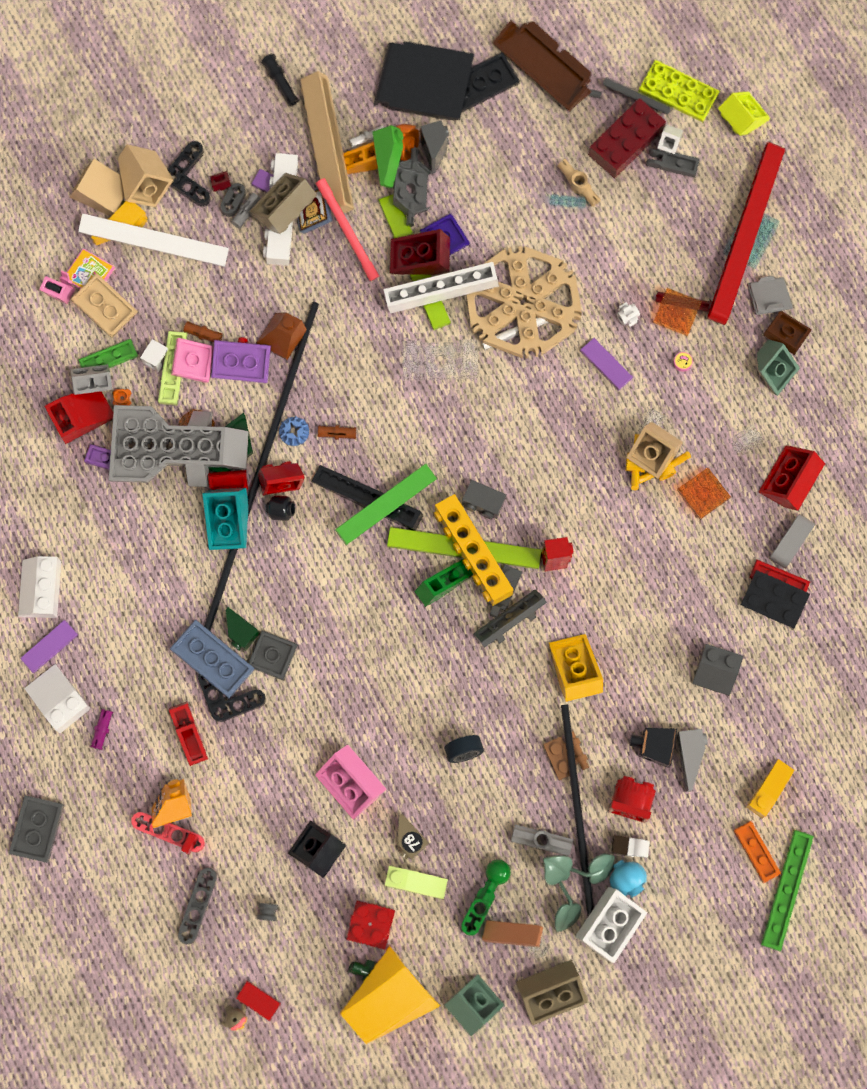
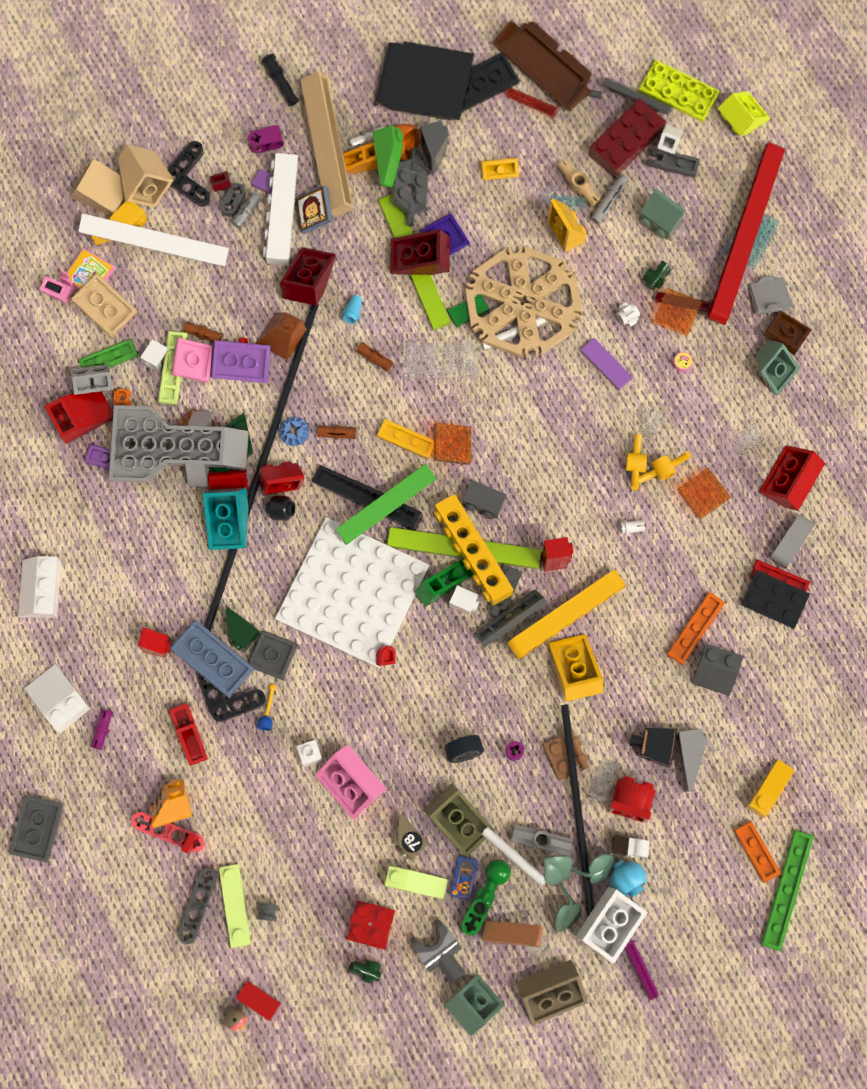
medium lavender tile [20,620,78,673] -> none
dark tan slope [249,173,317,234] -> none
black slope [288,821,346,878] -> none
coral piece [315,178,379,282] -> none
yellow wedge [340,945,441,1044] -> none
white brick [384,262,499,314] -> none
tan slope [626,422,683,479] -> none
none -> red slope [138,627,172,658]
none -> yellowish green plate [219,864,251,948]
none -> magenta piece [248,125,284,154]
none -> hinge [256,684,277,731]
none -> white plate [275,517,430,669]
none -> dark red slope [280,247,336,306]
none -> white brick [297,740,323,767]
none -> medium azure cone [342,295,362,324]
none -> dark orange pin [356,342,394,372]
none -> red tile [376,645,396,666]
none -> yellow plate [377,419,436,460]
none -> dark grey connector [410,919,466,983]
none -> olive slope [423,783,495,857]
none -> clear orange plate [433,422,472,465]
none -> green tile [448,295,489,327]
none -> white brick [449,585,480,615]
none -> tile [450,856,478,900]
none -> yellow slope [481,157,519,180]
none -> white piece [481,826,546,887]
none -> clear red axle [506,88,560,120]
none -> magenta bush [506,741,524,761]
none -> yellow beam [507,570,626,660]
none -> yellow slope [547,199,586,252]
none -> clear slope [588,757,621,803]
none -> light grey pin [590,174,629,225]
none -> white pin [620,520,645,535]
none -> magenta axle [624,939,659,1000]
none -> sand green slope [639,188,686,240]
none -> dark green plate [642,261,671,291]
none -> orange tile [666,592,725,665]

